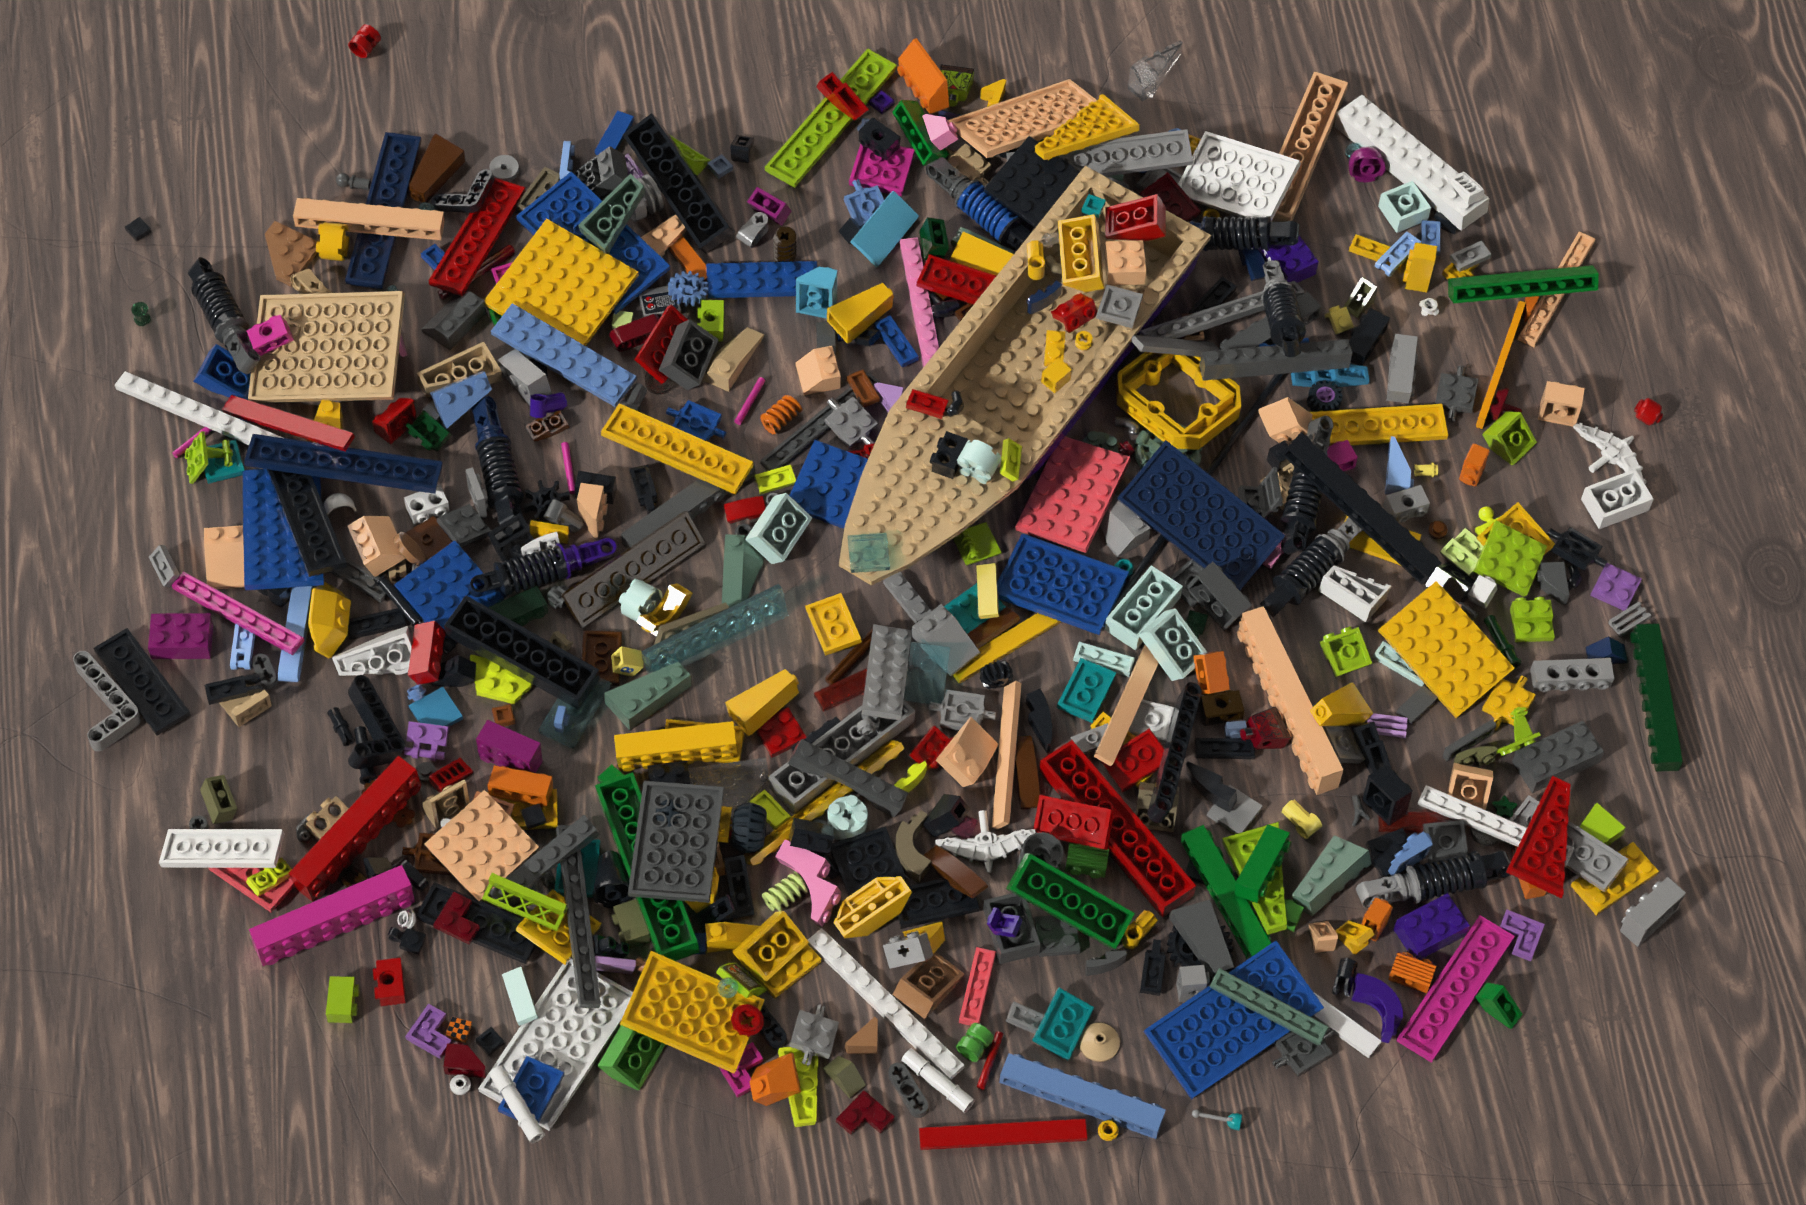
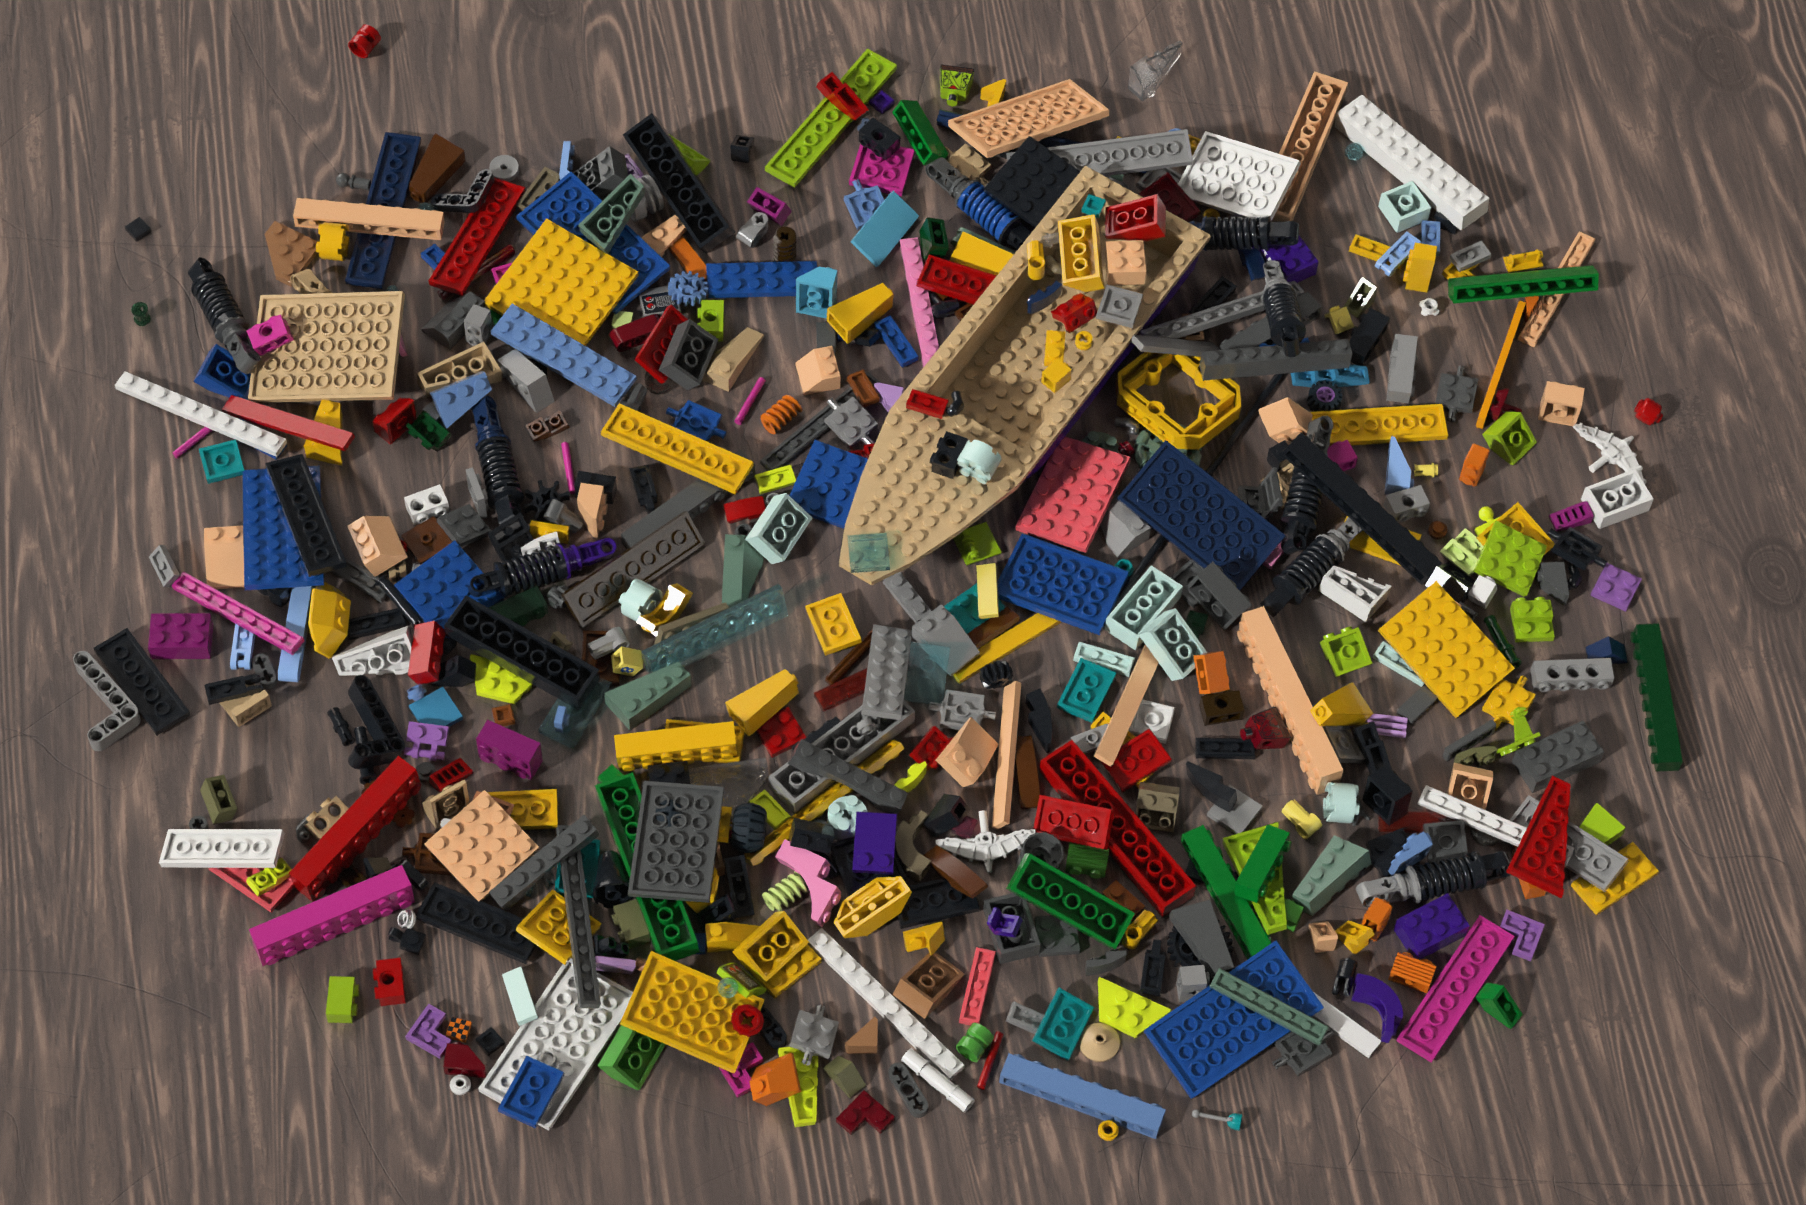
lime plate [185,431,233,484] -> none
dark blue plate [244,434,443,494] -> none
white helmet [323,493,356,515] -> none
medium nougat tile [394,532,426,566] -> none
dark red plate [433,892,480,945] -> none
lime fence [482,873,567,931] -> none
orange brick [488,765,553,807] -> none
white piece [489,1066,545,1143] -> none
black tile [520,804,546,830] -> none
dark purple piece [530,392,567,418] -> none
blue tile [595,110,634,155] -> none
sand blue plate [707,154,733,179] -> none
black tile [839,218,861,244] -> none
light grey brick [883,931,933,969] -> none
orange slope [897,38,949,114] -> none
red tile [919,1119,1087,1150] -> none
bright pink slope [923,114,958,150] -> none
neon yellow plate [1000,438,1022,482] -> none
yellow wing [1035,94,1139,160] -> none
black beam [1148,682,1202,823] -> none
sand blue plate [1224,721,1247,738] -> none
magenta cylinder [1349,147,1385,183] -> none
white slope [1448,172,1484,205] -> none
dark green plate [1491,795,1517,818] -> none
light grey tile [1608,602,1651,637] -> none
light grey brick [1620,877,1686,947] -> none
none -> light grey brick [464,304,493,346]
none -> light grey piece [587,627,630,660]
none -> dark purple slope [852,812,897,875]
none -> neon yellow wing [1097,977,1171,1038]
none -> dark orange plate [1102,880,1145,922]
none -> light aqua brick [1323,782,1360,824]
none -> yellow hinge [1503,249,1543,273]
none -> magenta slope [1549,501,1593,532]

